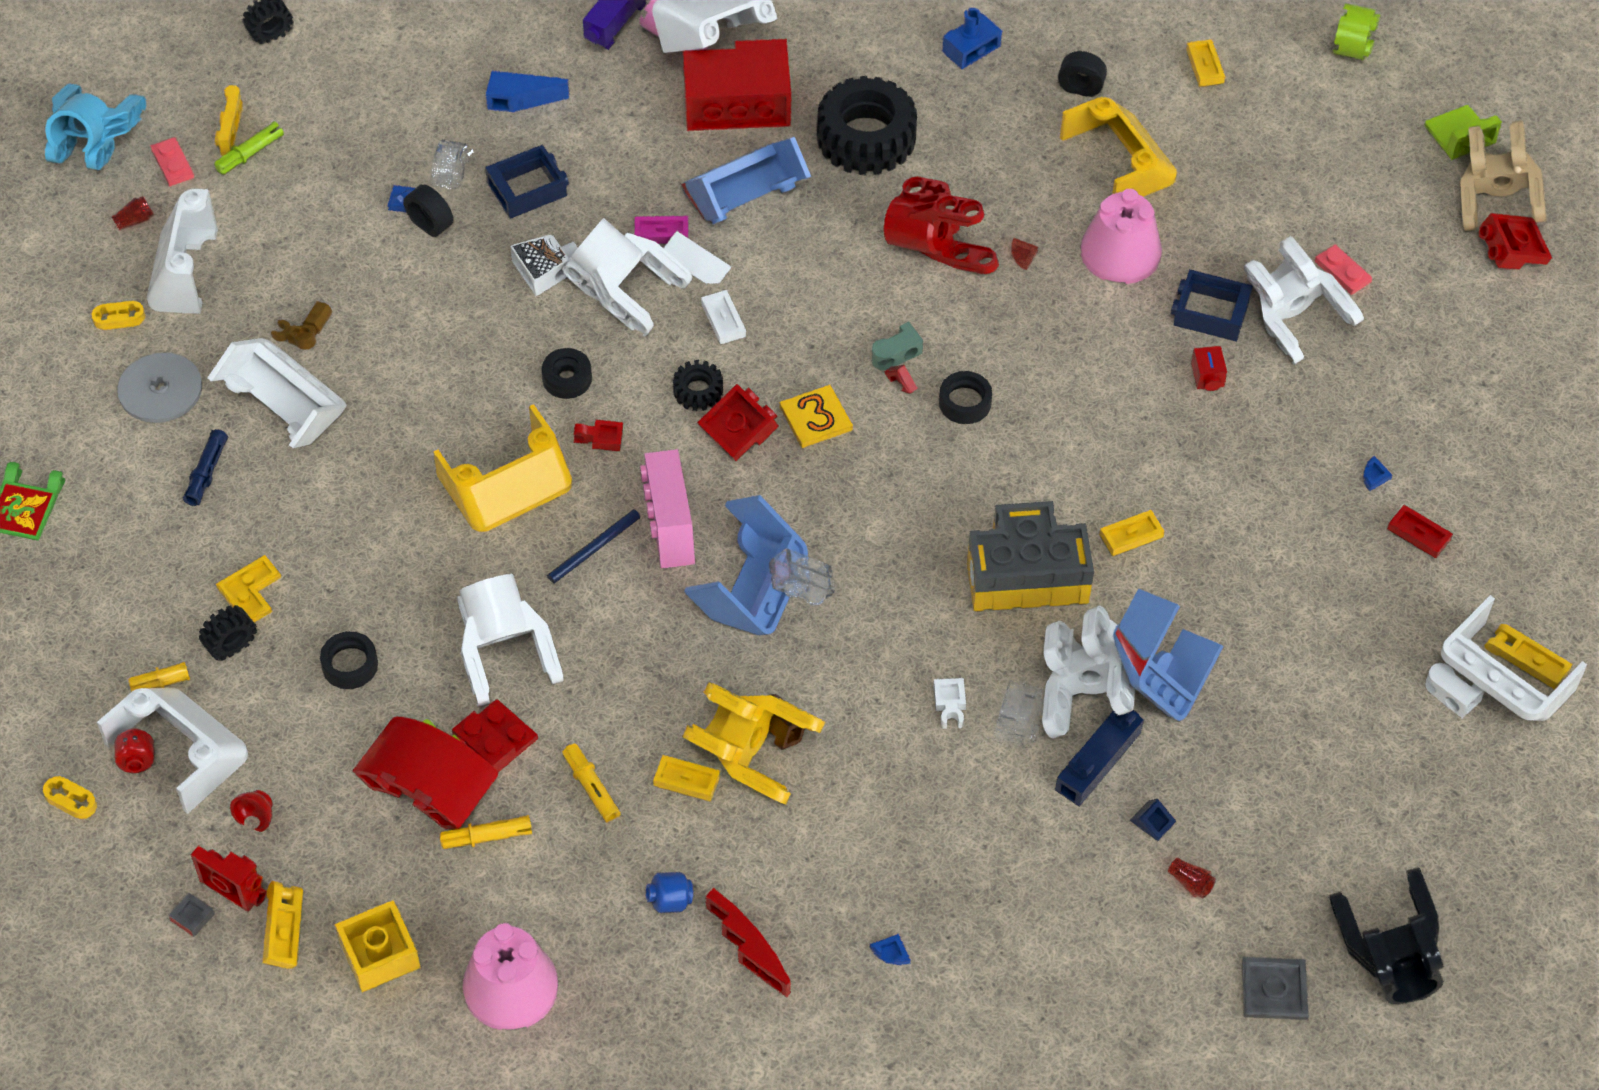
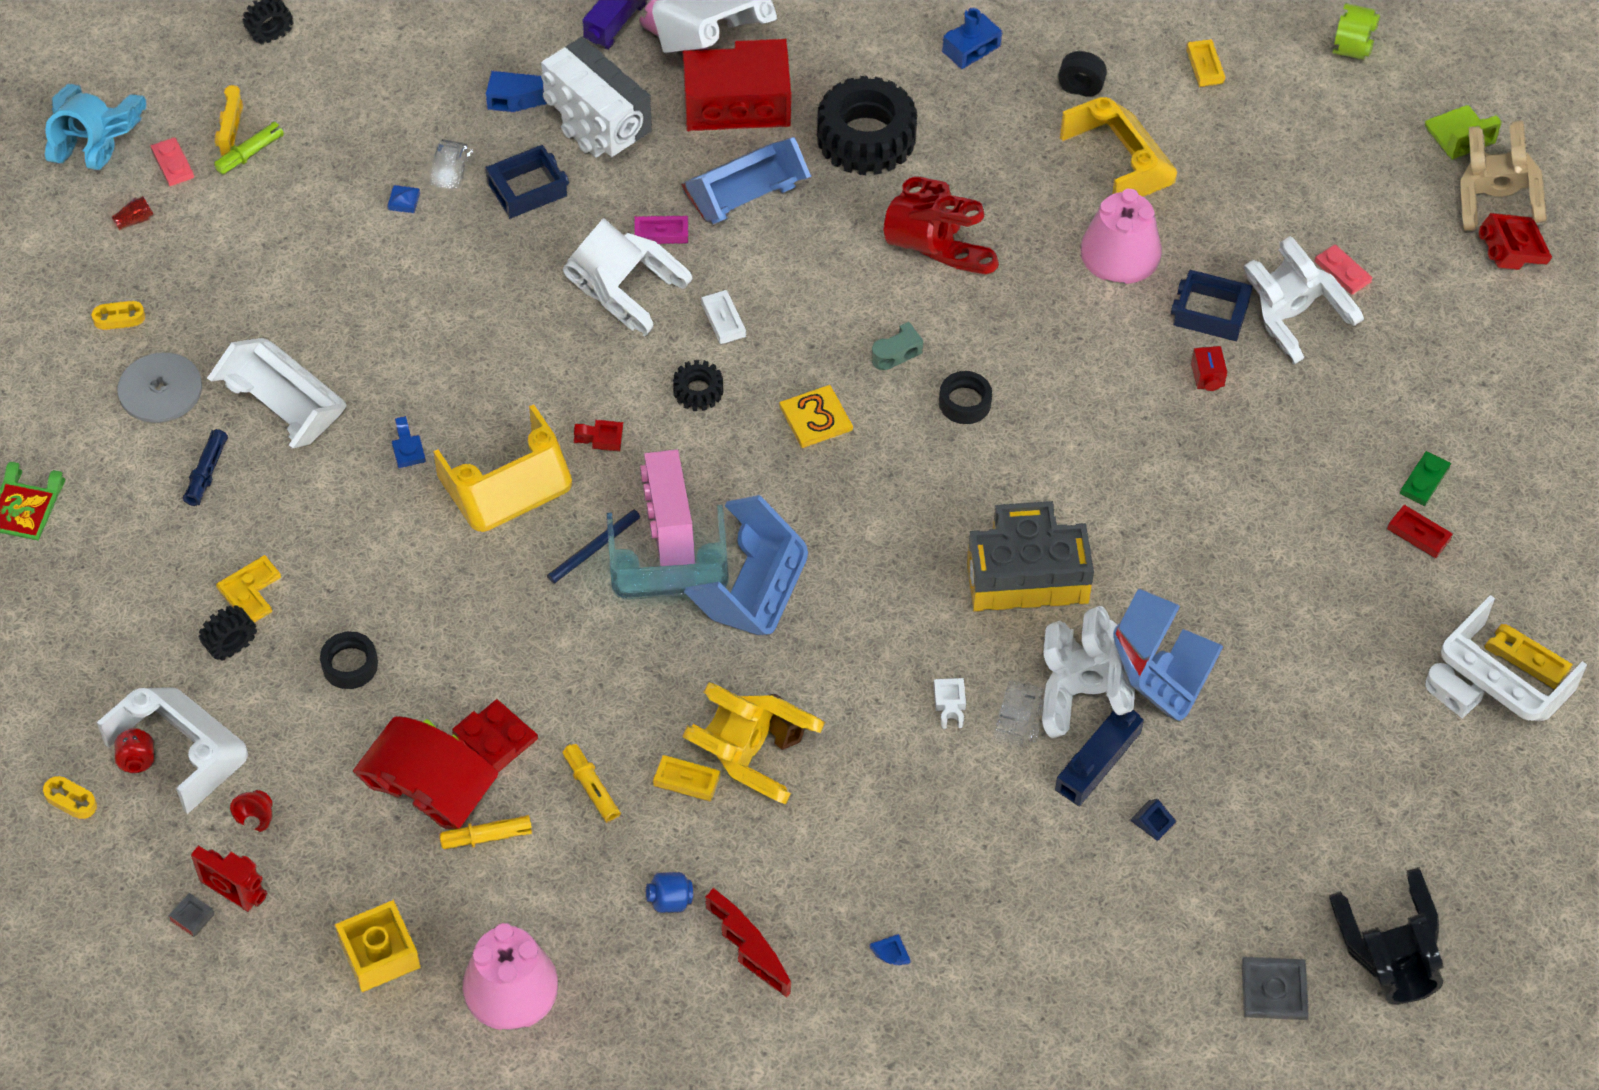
yellow axle [128,661,190,692] -> none
white windscreen [147,189,218,314] -> none
yellow plate [262,880,303,969] -> none
pearl gold bar [271,301,332,350] -> none
black tyre [403,184,453,237] -> none
white piece [457,574,564,707] -> none
torso [510,235,578,296] -> none
black tyre [541,348,592,399] -> none
white sticker [663,231,731,283] -> none
red plate [697,384,779,461] -> none
clear brick [769,549,835,605] -> none
red tile [884,365,918,394] -> none
clear red tile [1011,238,1038,270] -> none
yellow plate [1099,510,1165,557] -> none
clear red cone [1168,858,1216,898] -> none
blue tile [1363,456,1392,492] -> none
none -> blue plate [392,416,426,468]
none -> white piece [541,36,652,158]
none -> clear light blue windscreen [606,505,729,600]
none -> green plate [1400,451,1451,506]

